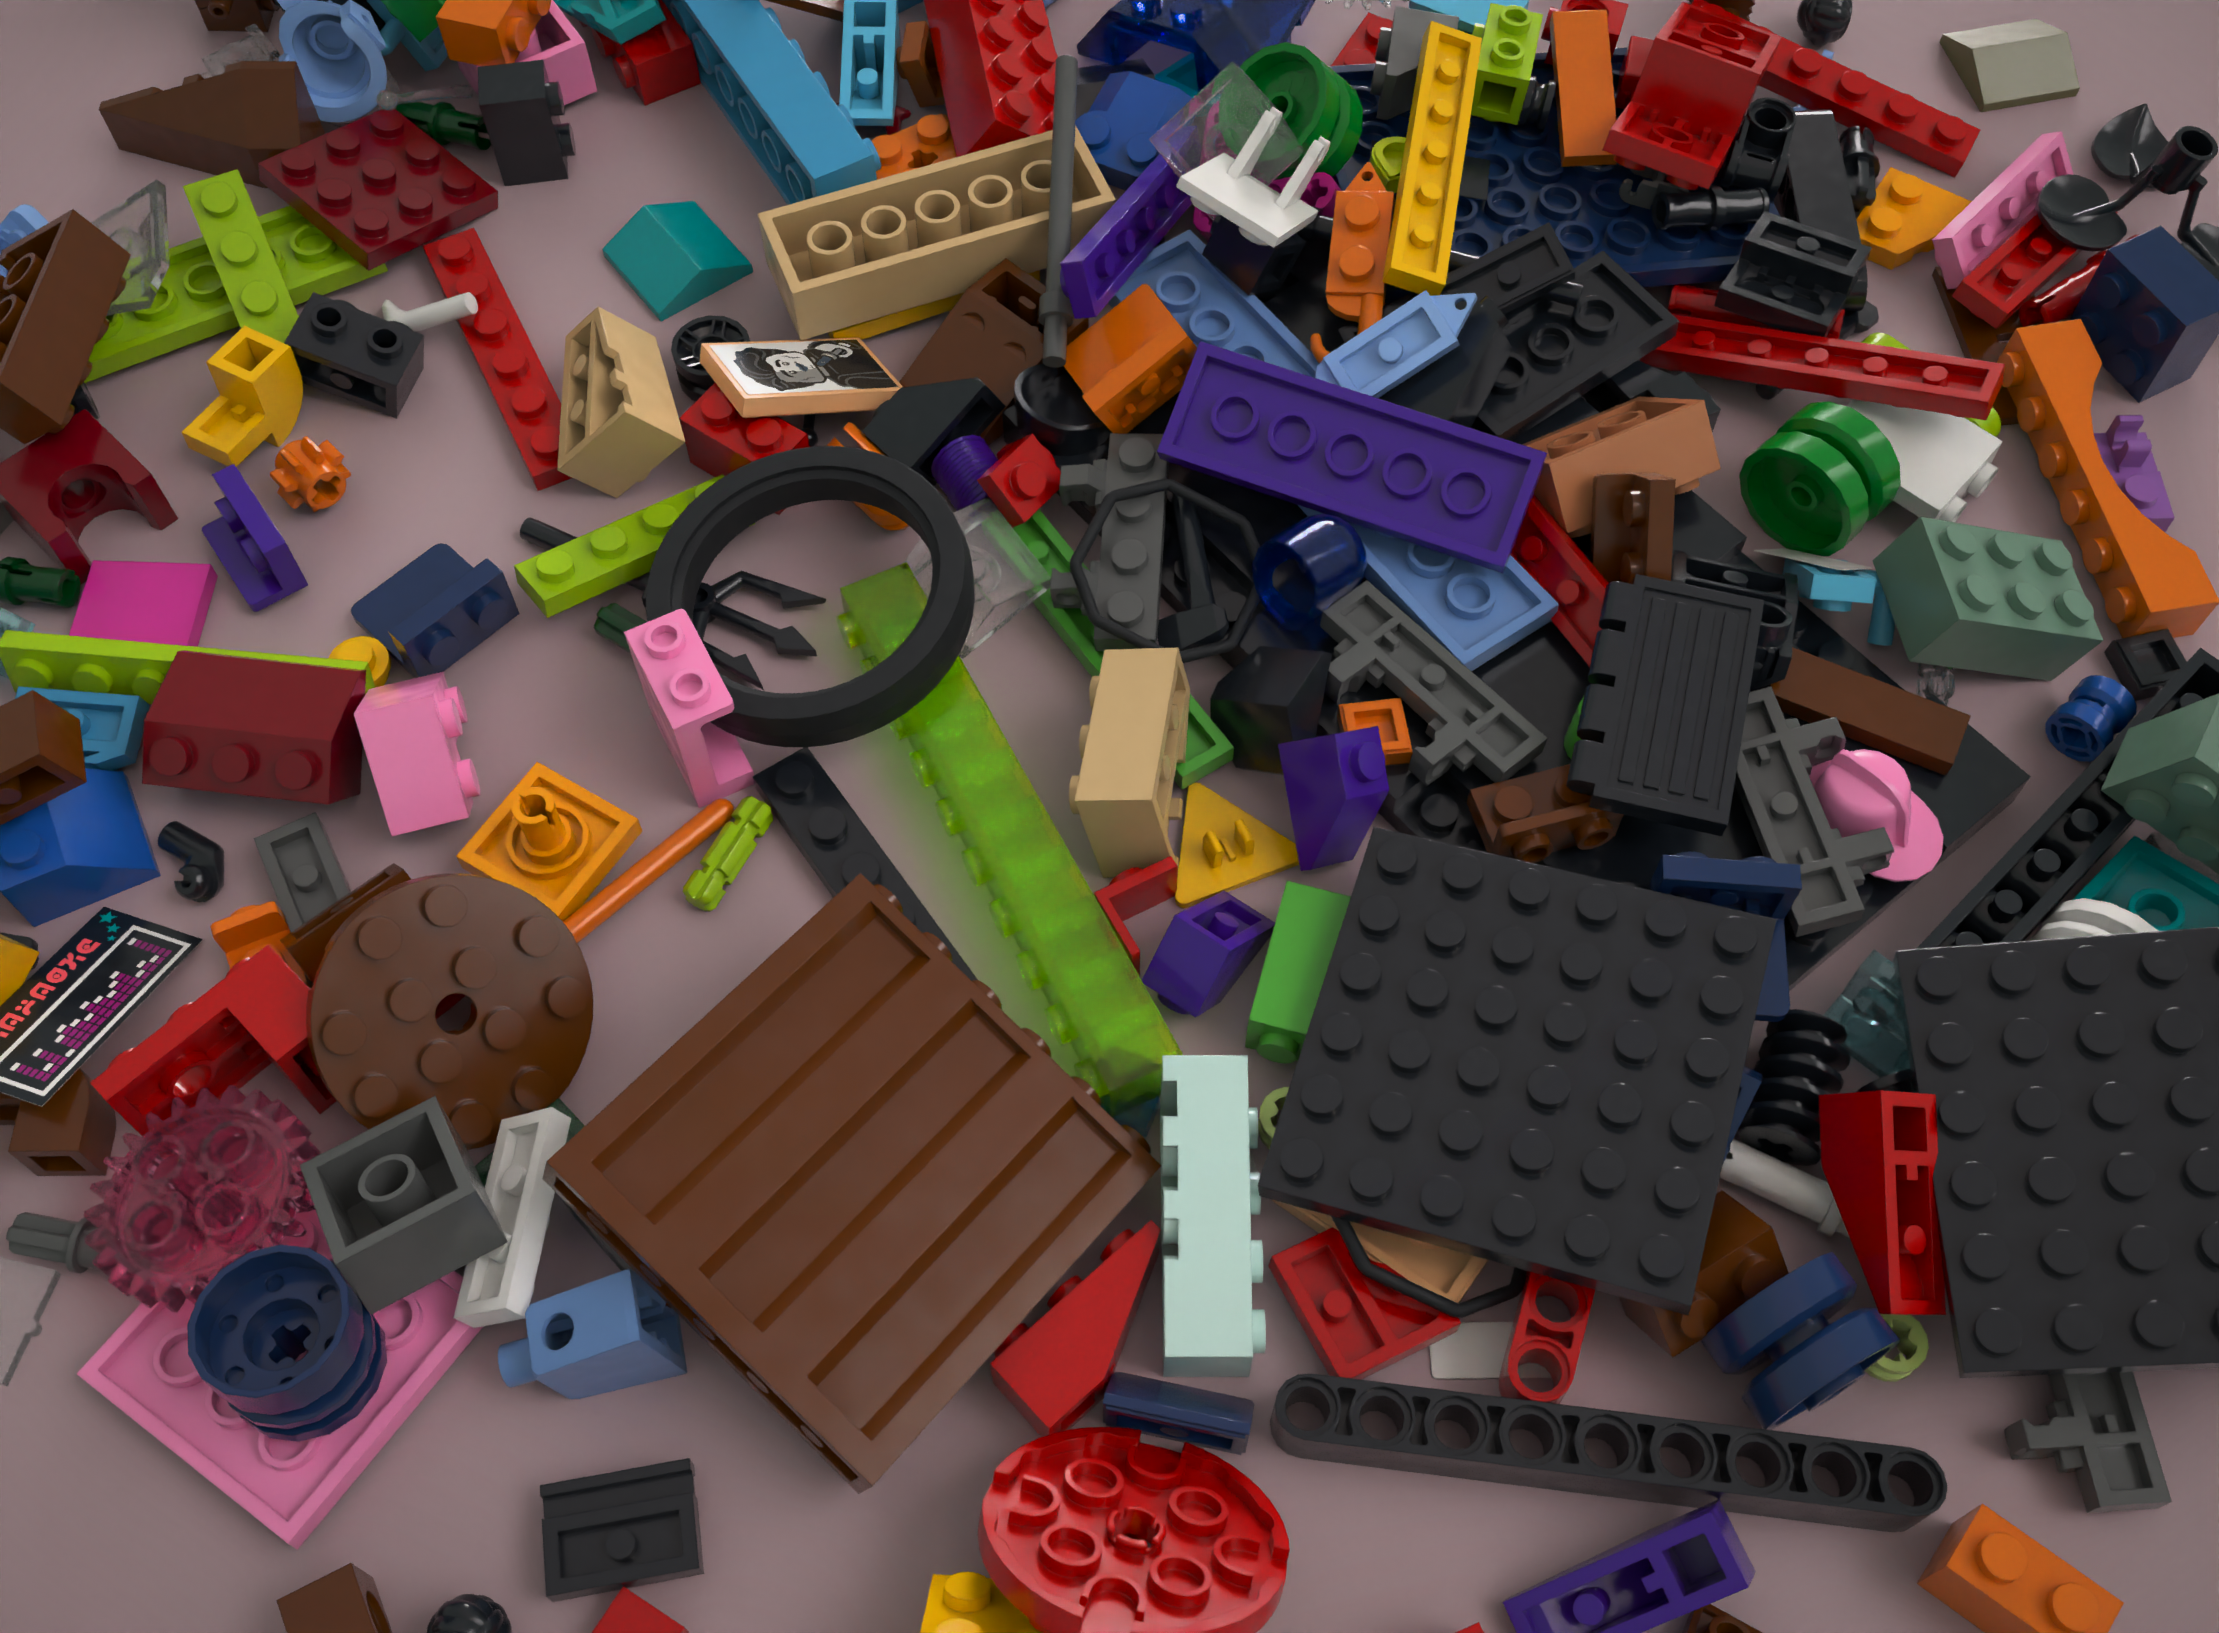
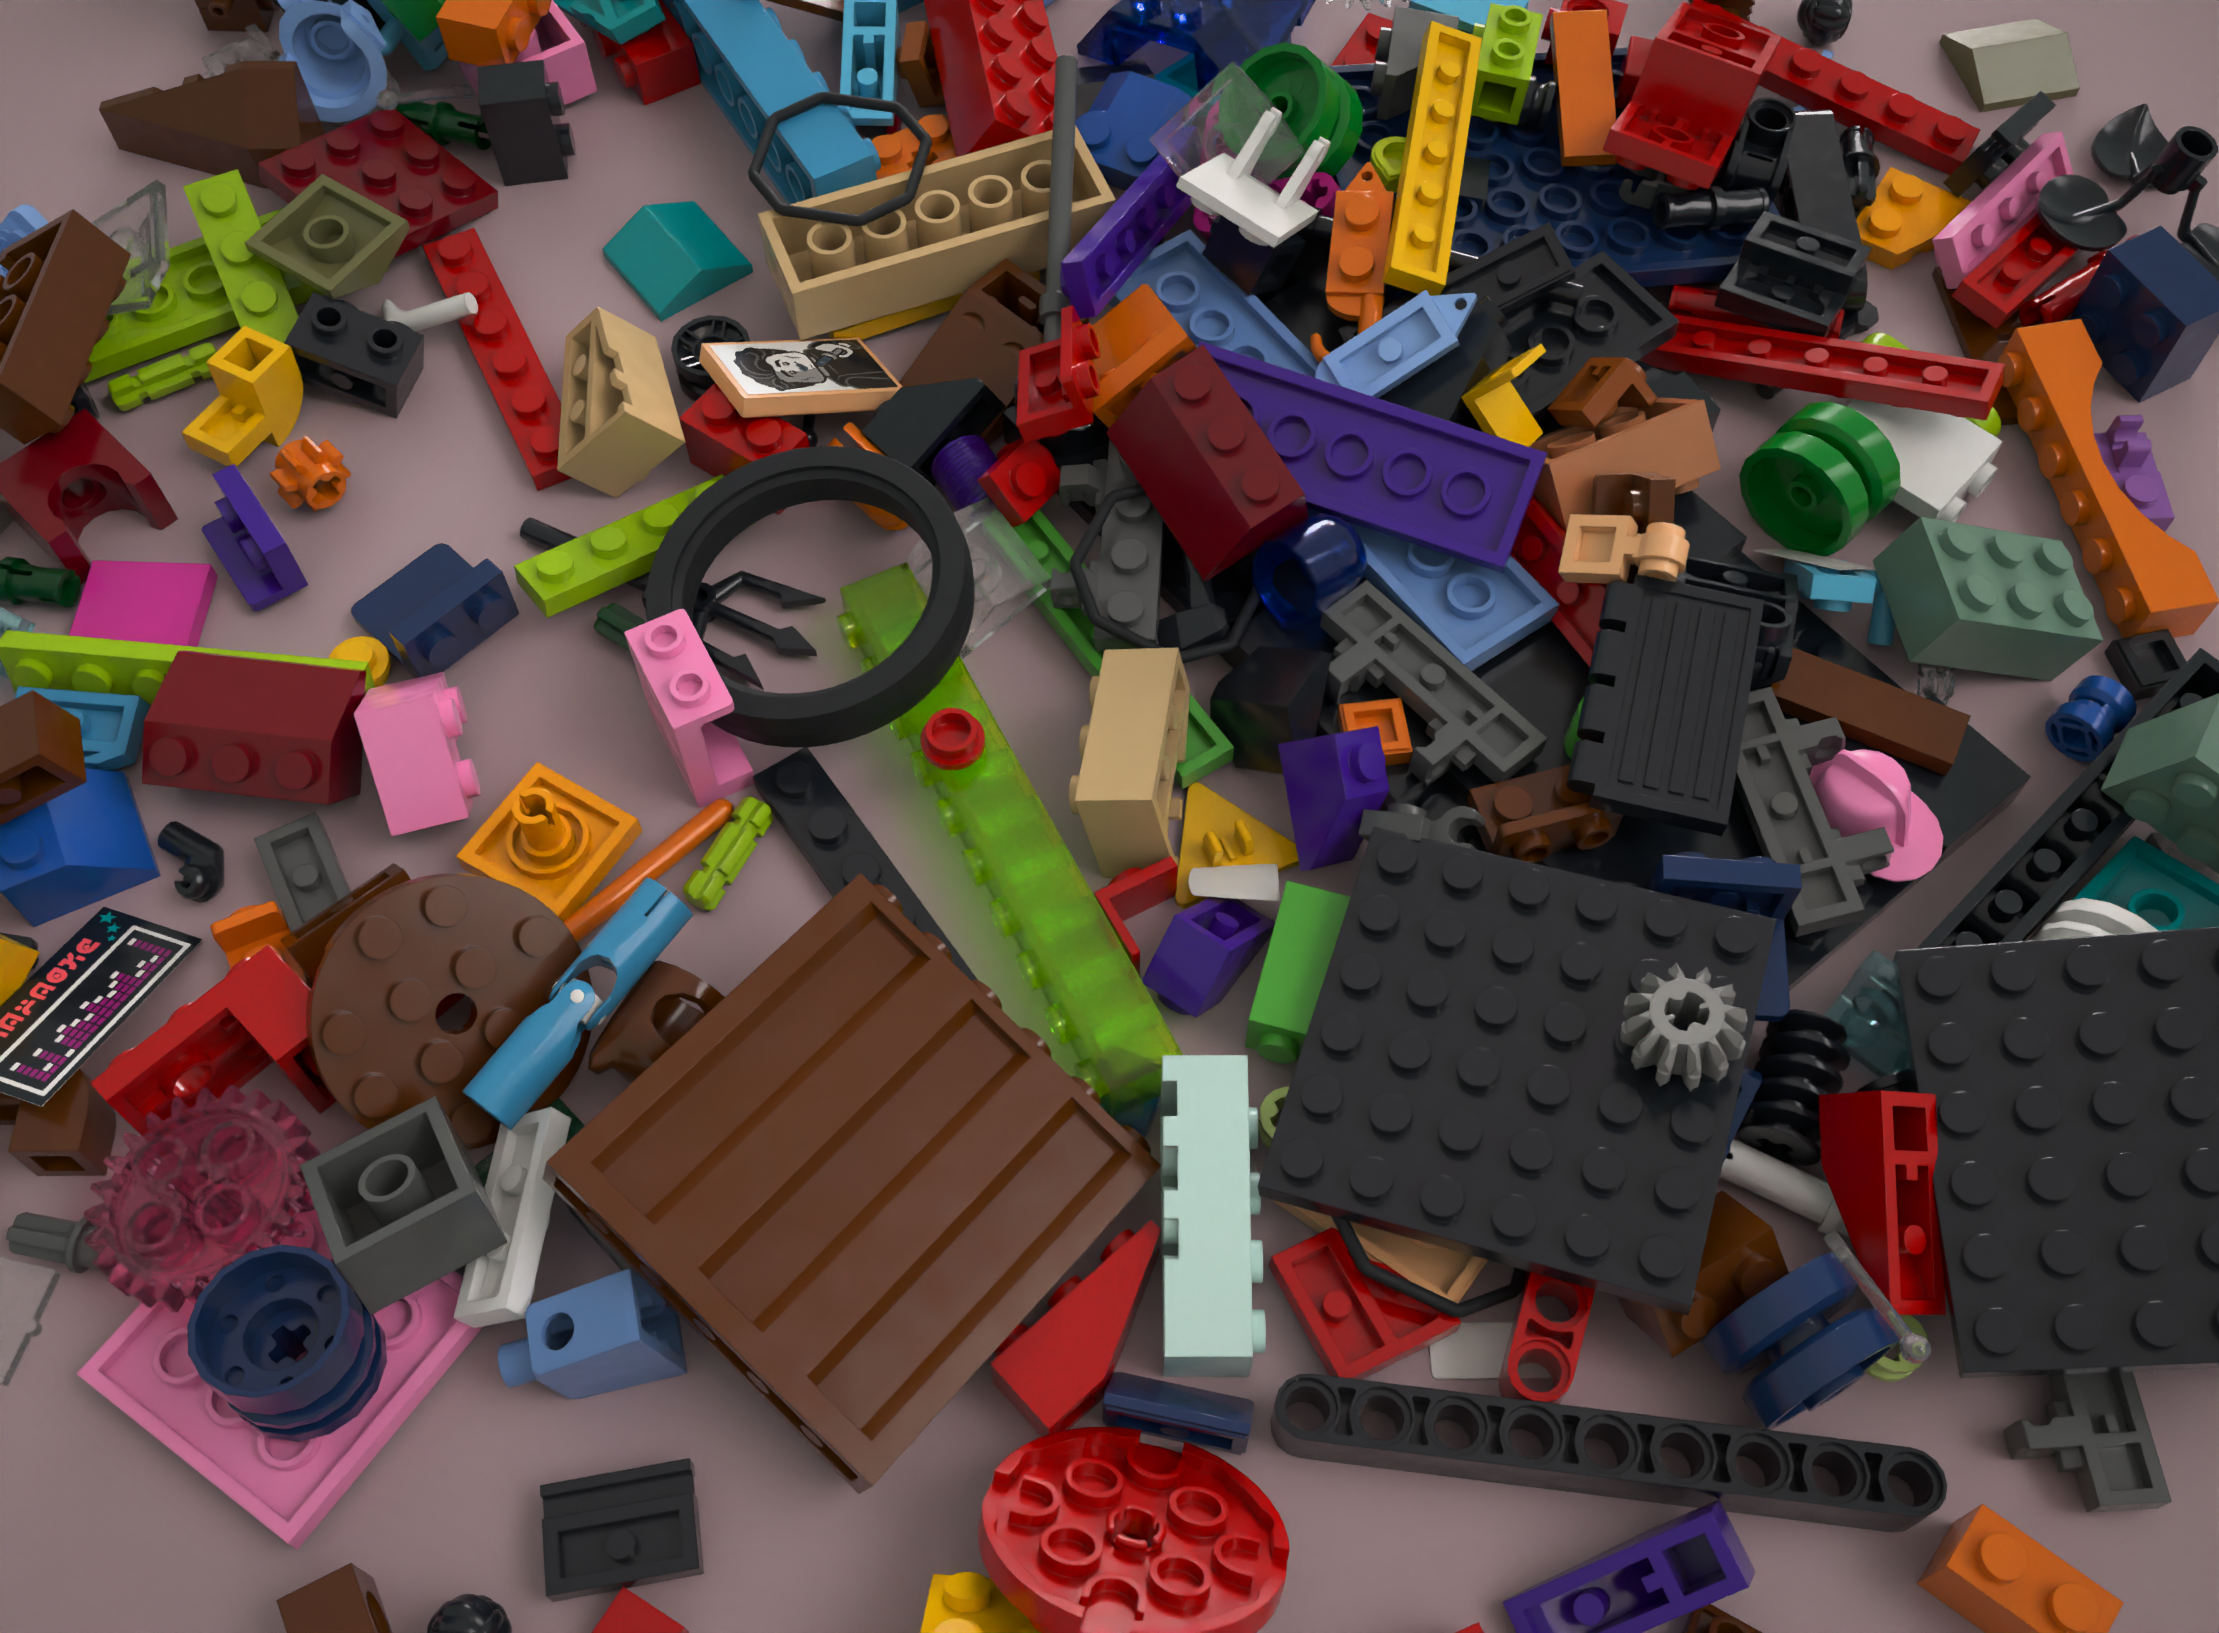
none -> lime axle [107,343,217,411]
none -> olive slope [245,174,410,299]
none -> dark azure piece [462,877,693,1130]
none -> reddish brown piece [588,961,725,1083]
none -> black piece [748,92,932,227]
none -> red plate [920,708,985,771]
none -> red bracket [1016,305,1100,443]
none -> dark red slope [1106,344,1308,583]
none -> white sticker [1188,864,1280,901]
none -> dark grey plate [1359,803,1486,850]
none -> yellow bracket [1461,344,1546,447]
none -> dark orange bracket [1548,357,1658,427]
none -> light nougat plate [1558,514,1690,584]
none -> light grey gear [1620,963,1748,1092]
none -> clear hinge [1823,1230,1931,1364]
none -> black plate [1943,91,2056,198]

